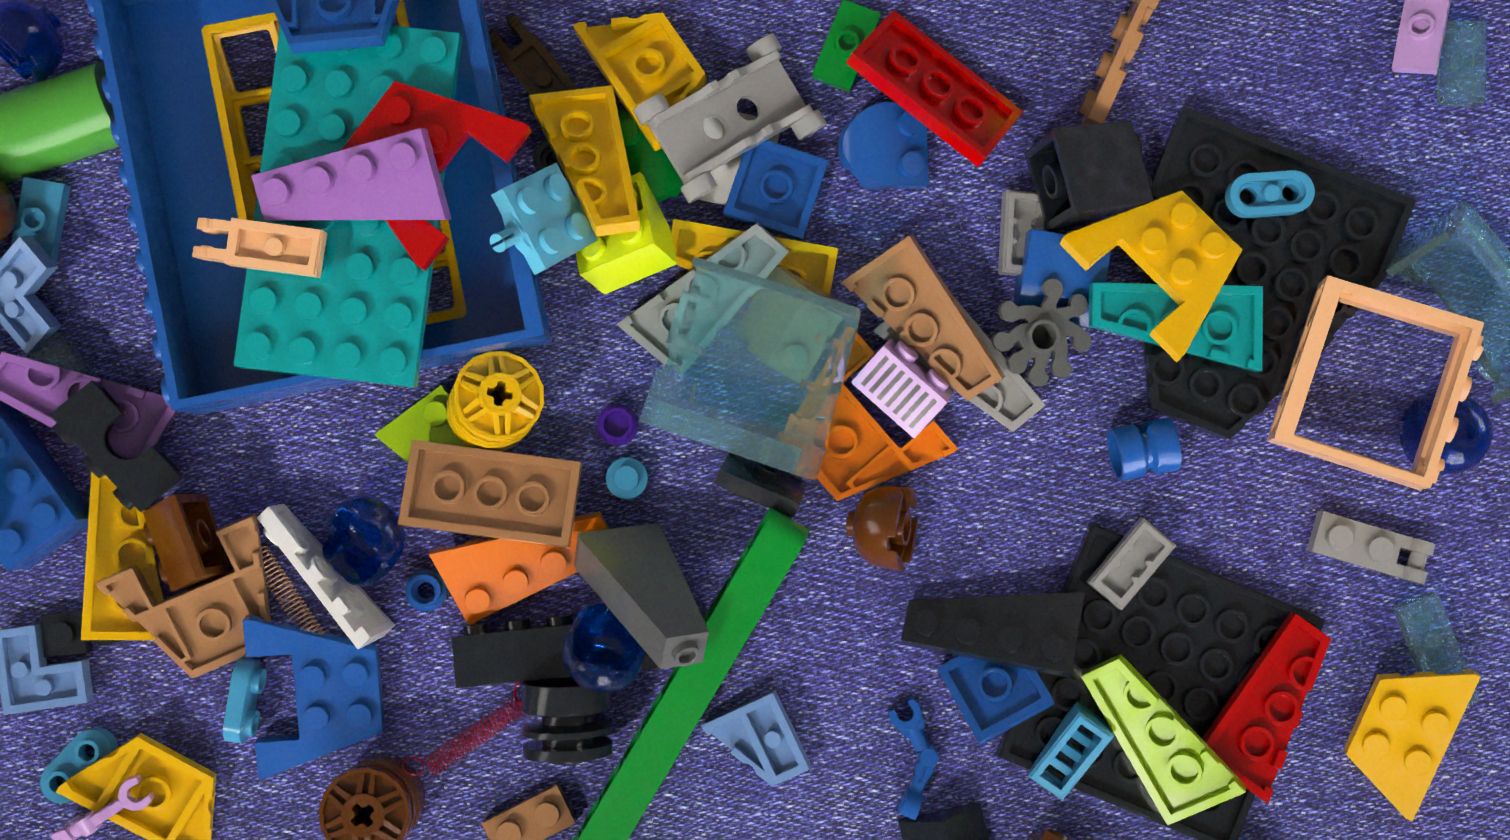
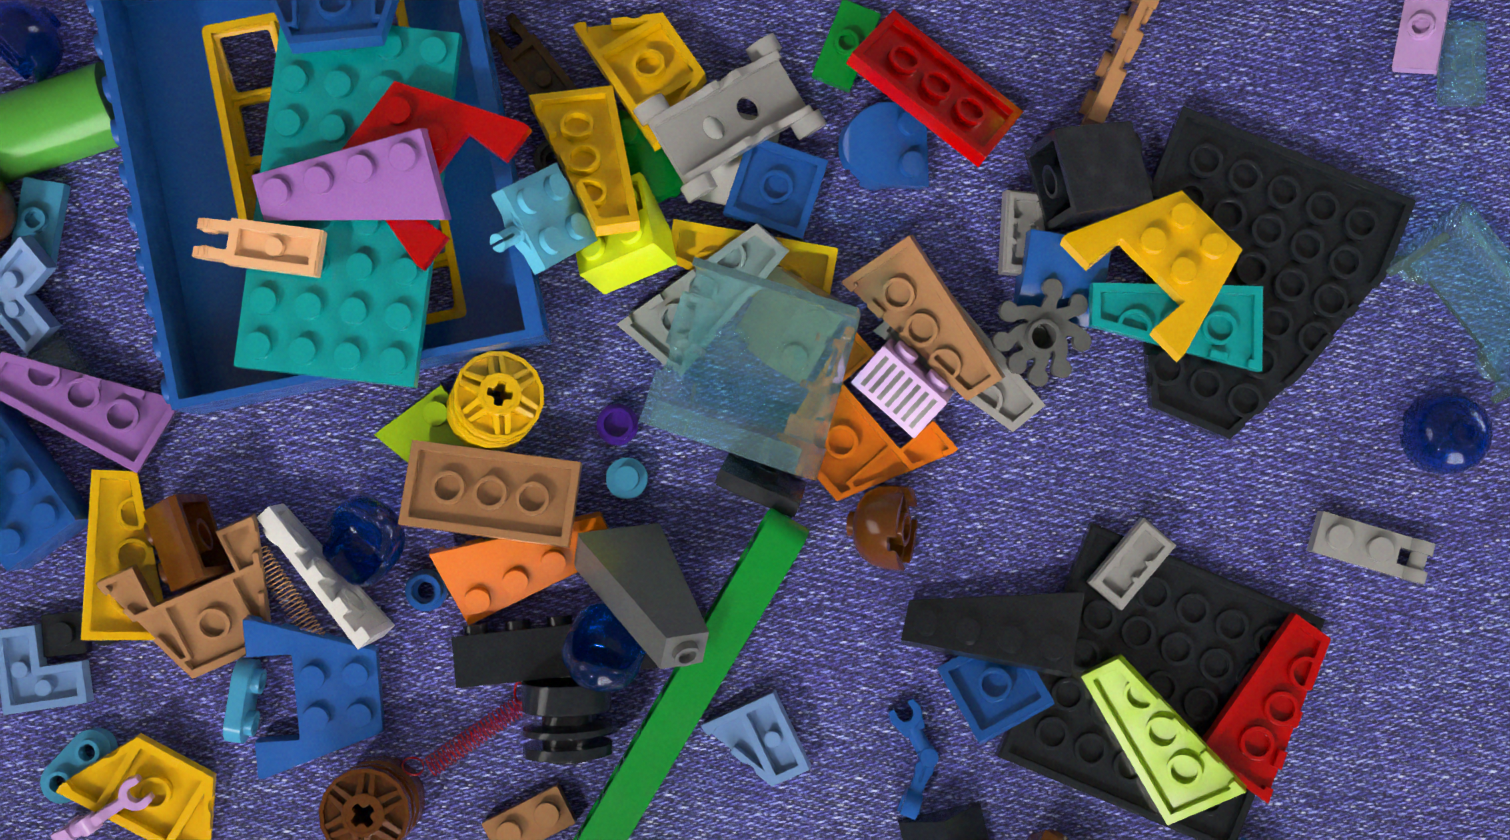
black arch [49,381,186,512] -> none
dark azure slope [1027,702,1114,800] -> none
blue wheel [1107,417,1182,481] -> none
dark azure plate [1225,170,1315,218] -> none
light nougat window [1267,276,1484,490] -> none
yellow wing [1343,669,1481,821] -> none
clear light blue plate [1392,592,1479,706] -> none

